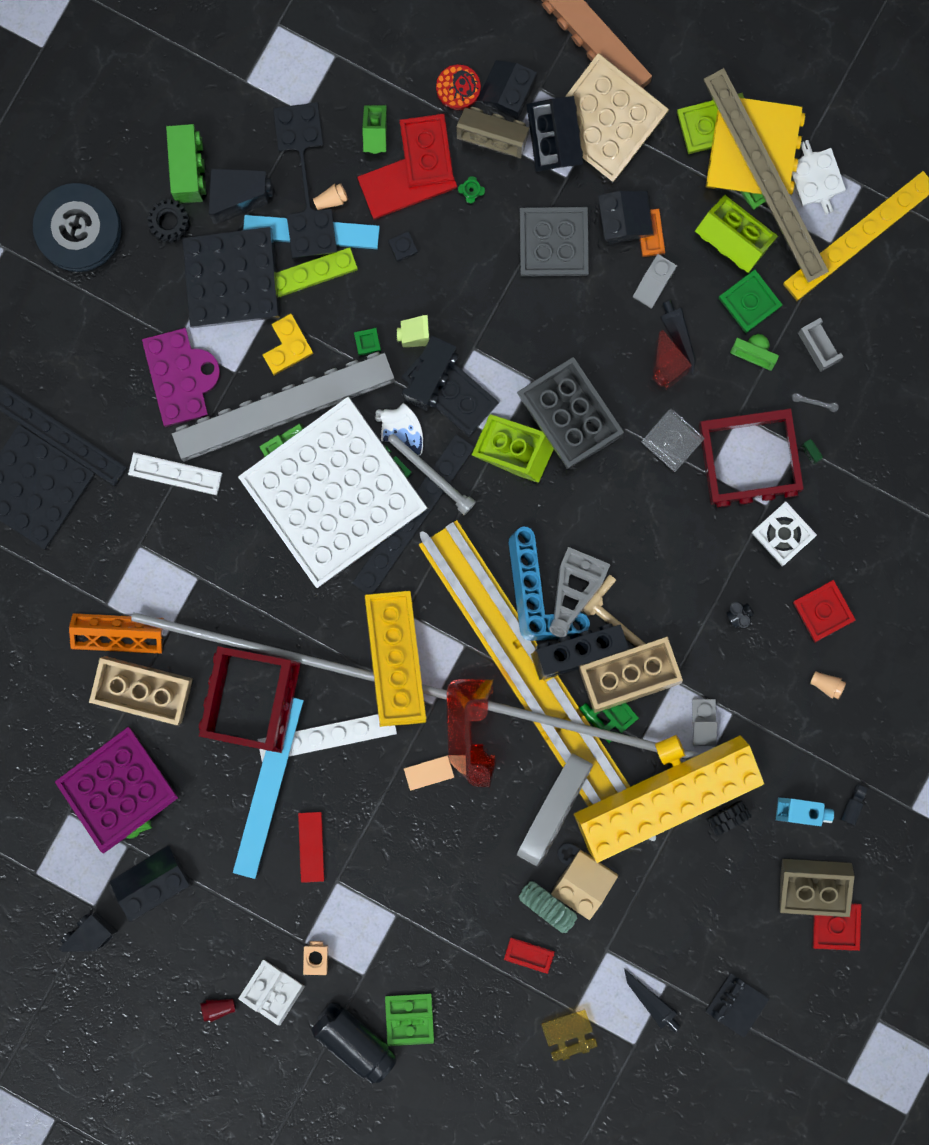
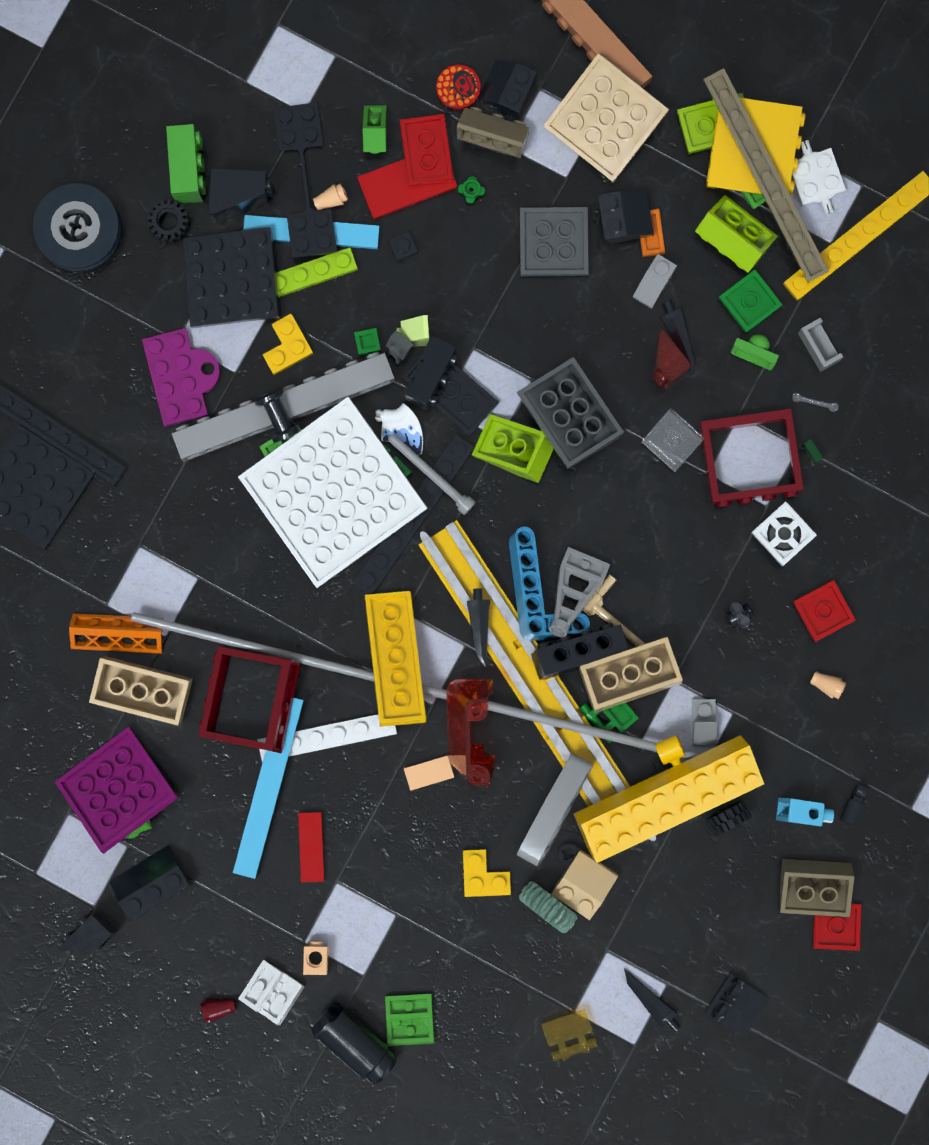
white tile [128,453,222,495] -> none
red tile [504,937,555,974] -> none
black slope [526,96,583,172] -> none
none -> black piece [254,388,302,443]
none -> dark grey plate [385,330,414,365]
none -> yellow plate [463,849,511,897]
none -> black bar [467,588,490,668]

